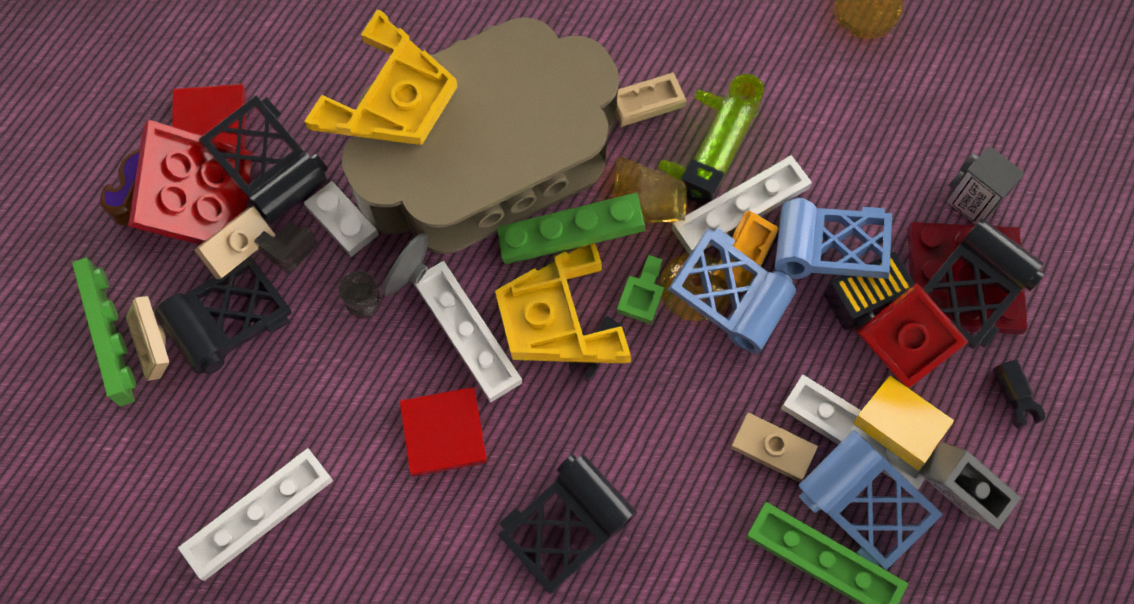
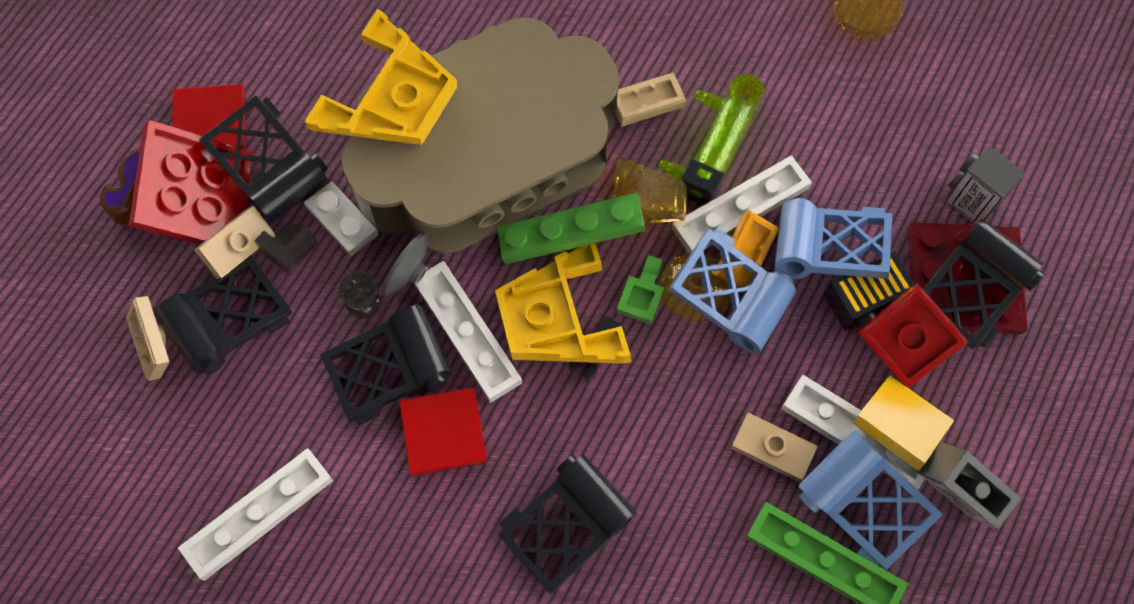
bright green plate [72,257,136,407] -> none
black bar [993,359,1045,429] -> none
none -> black piece [320,305,452,425]

